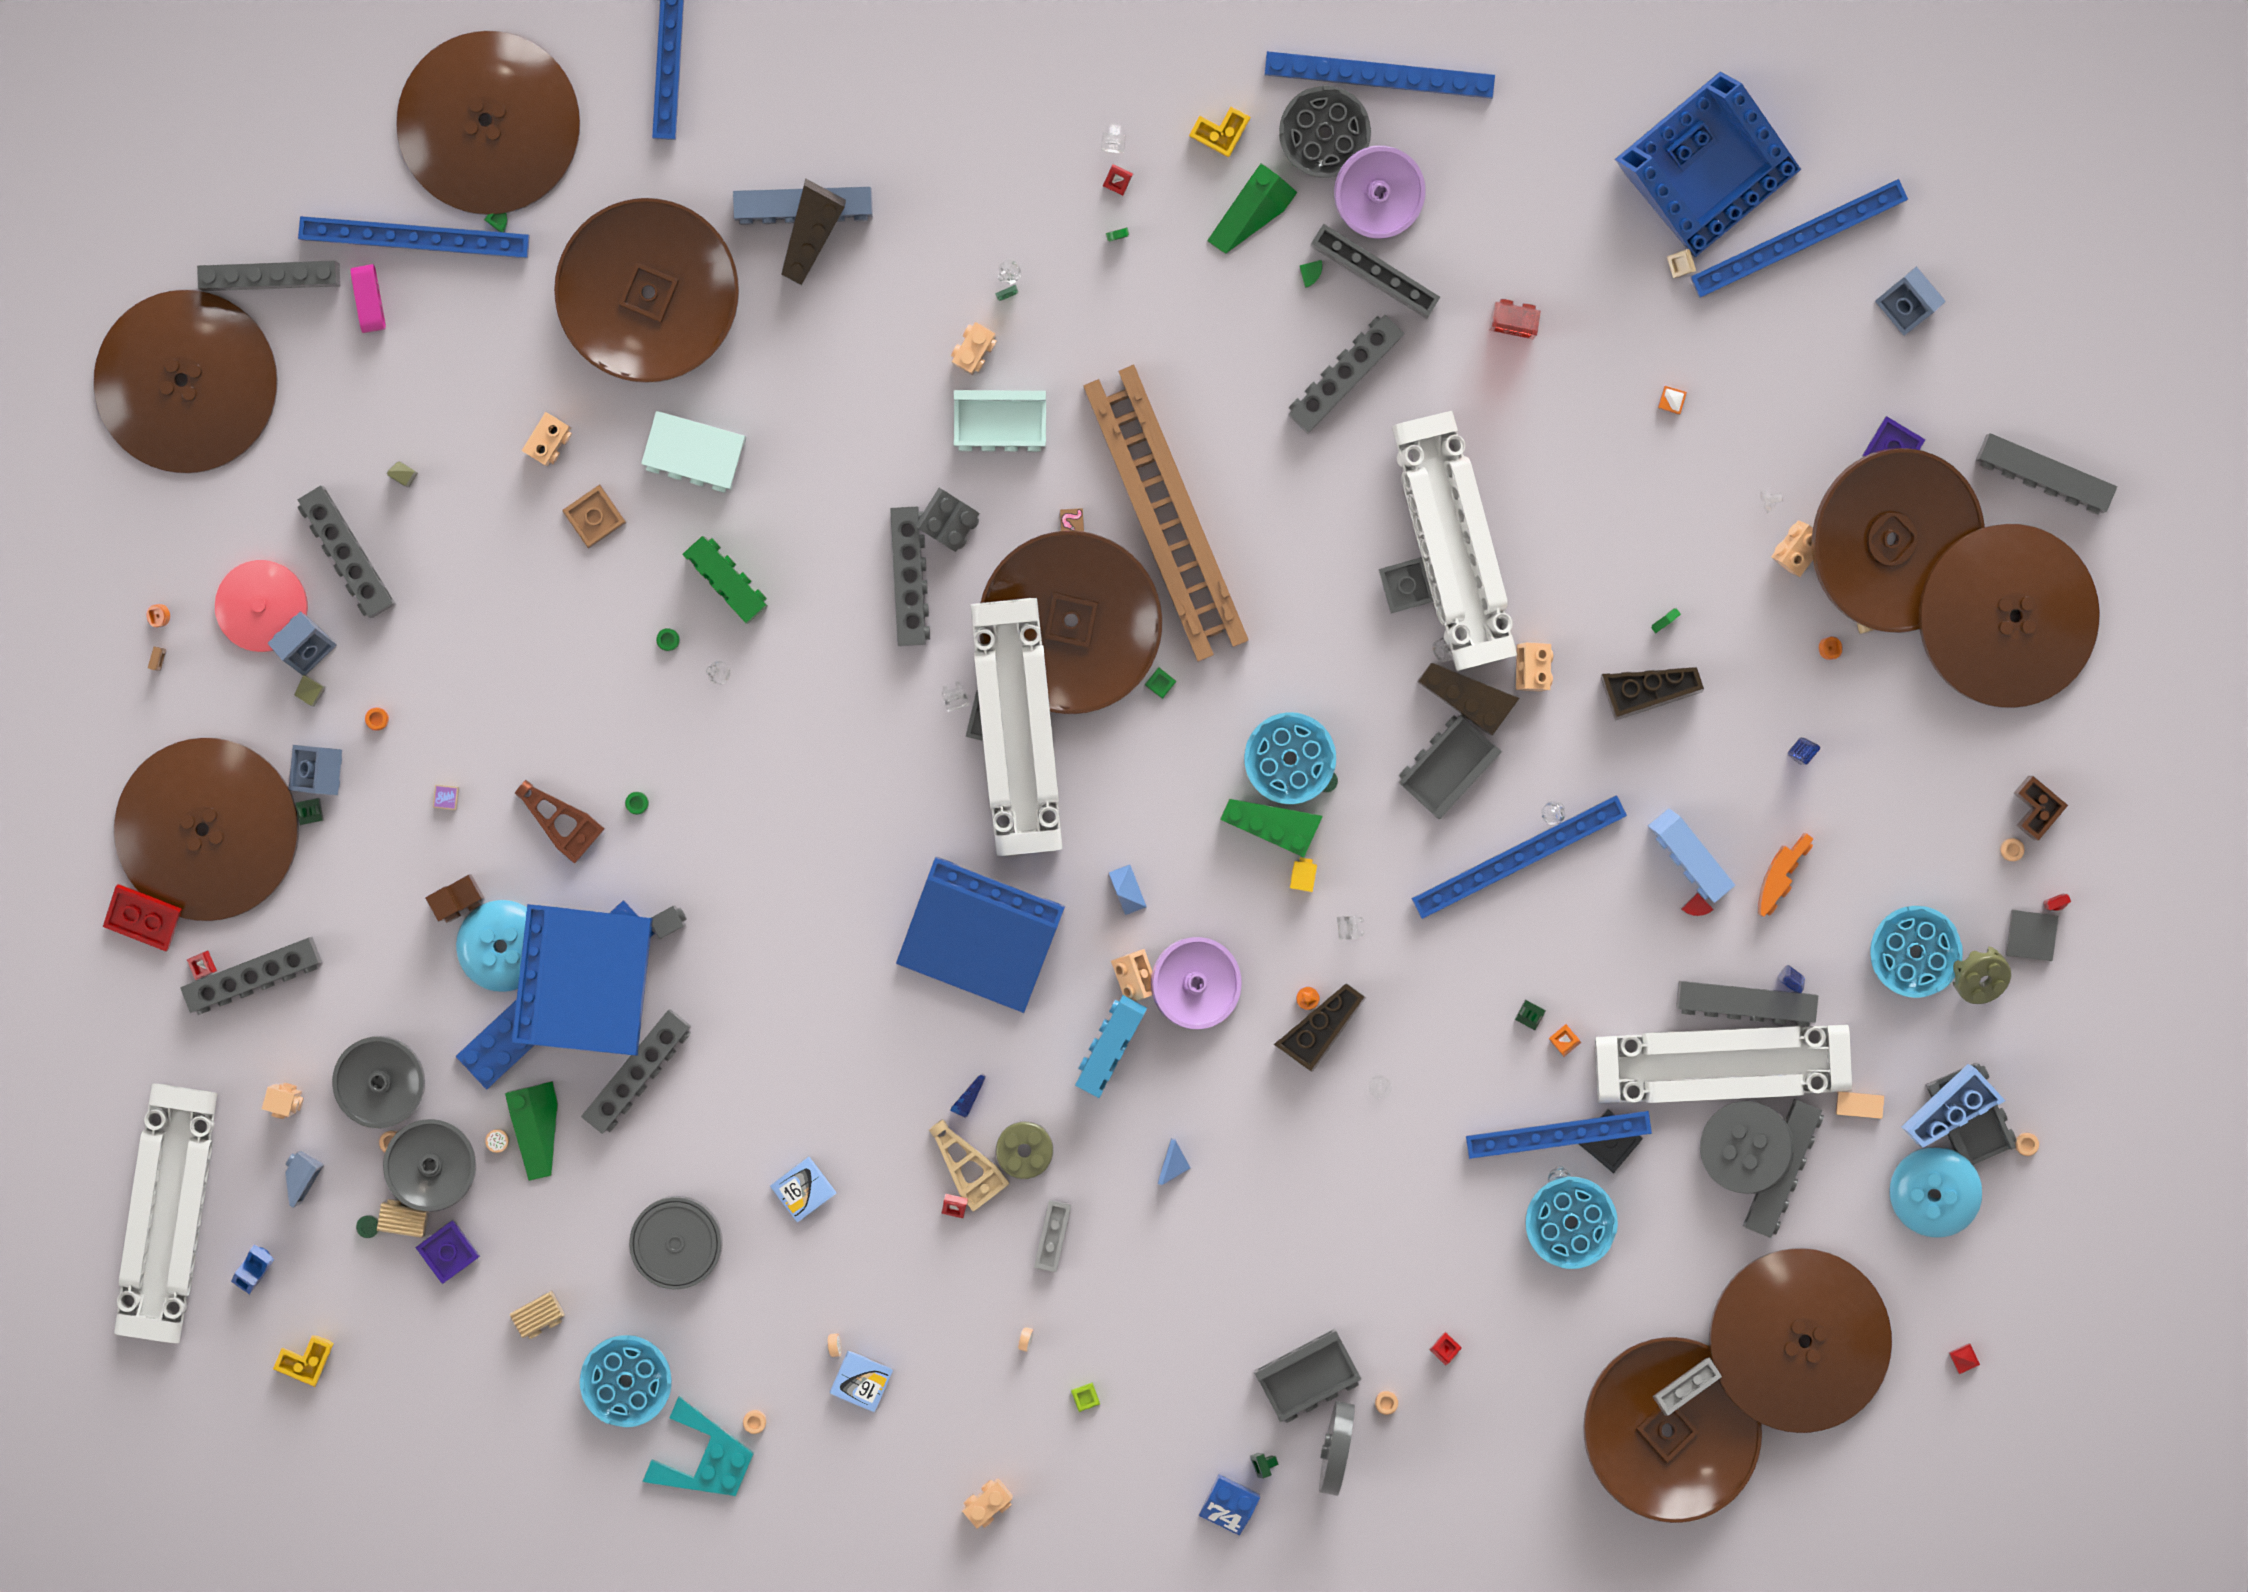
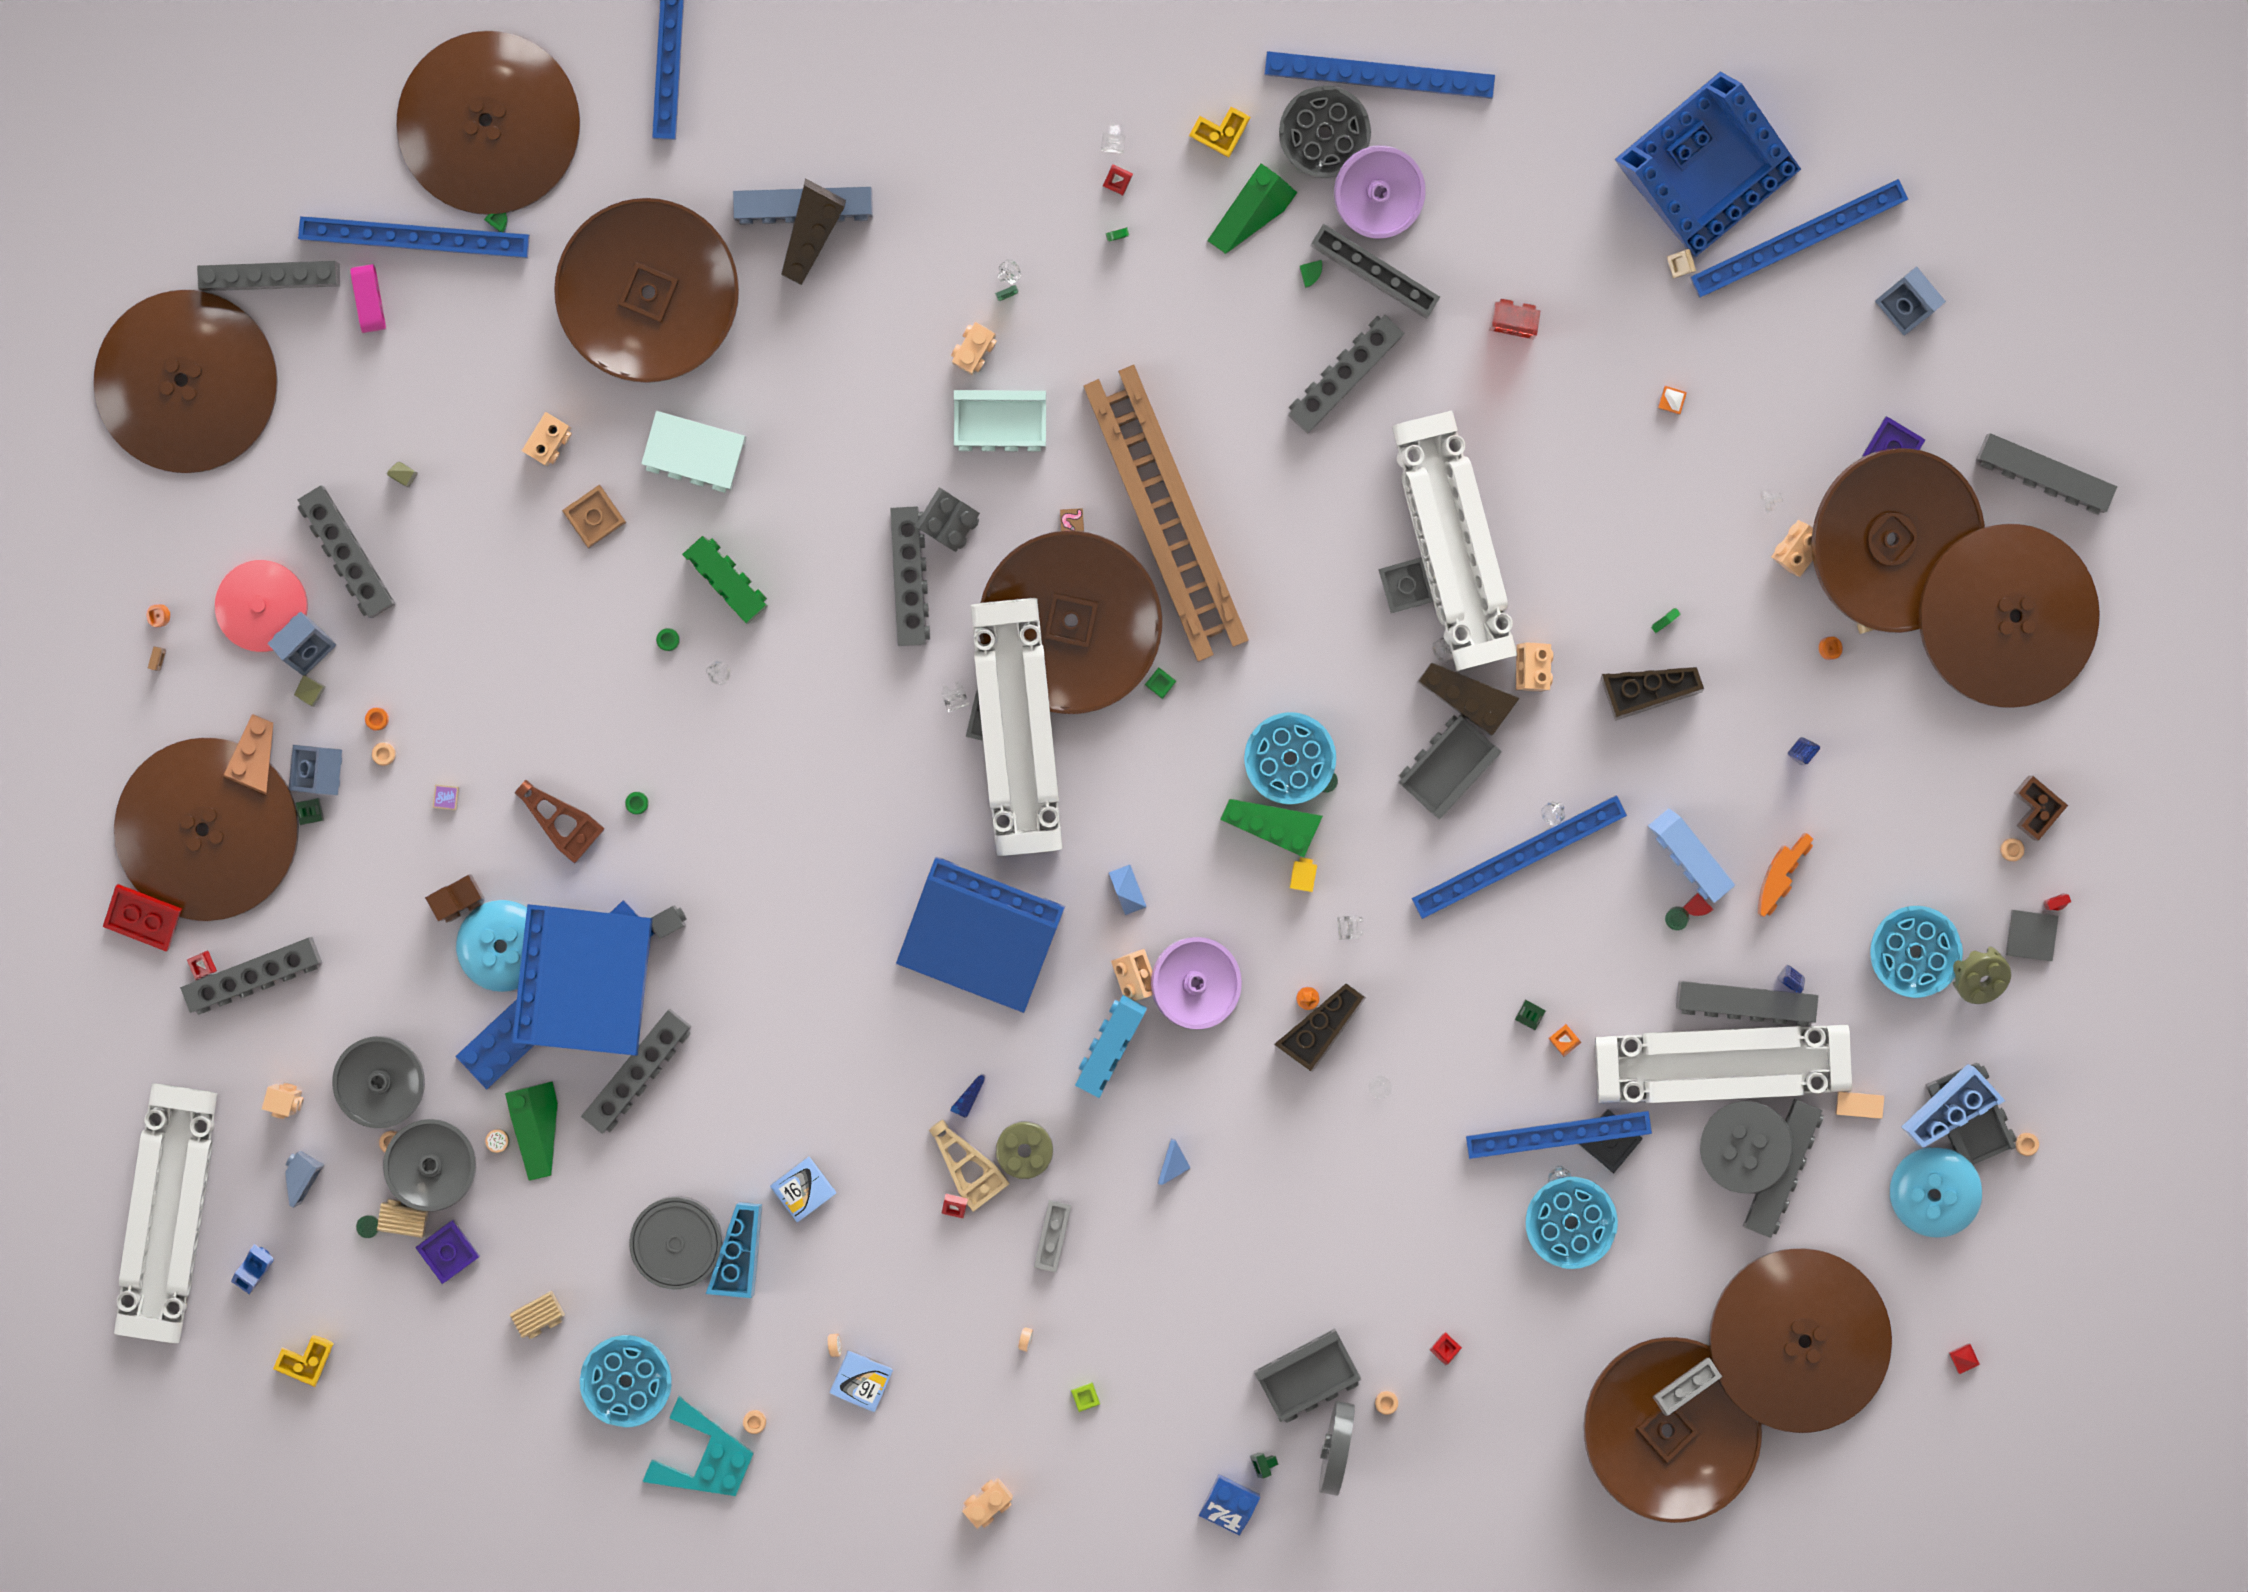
none -> nougat wing [224,714,273,795]
none -> light nougat tile [372,743,396,766]
none -> dark azure wedge [706,1202,762,1298]
none -> clear green tile [1665,906,1689,931]

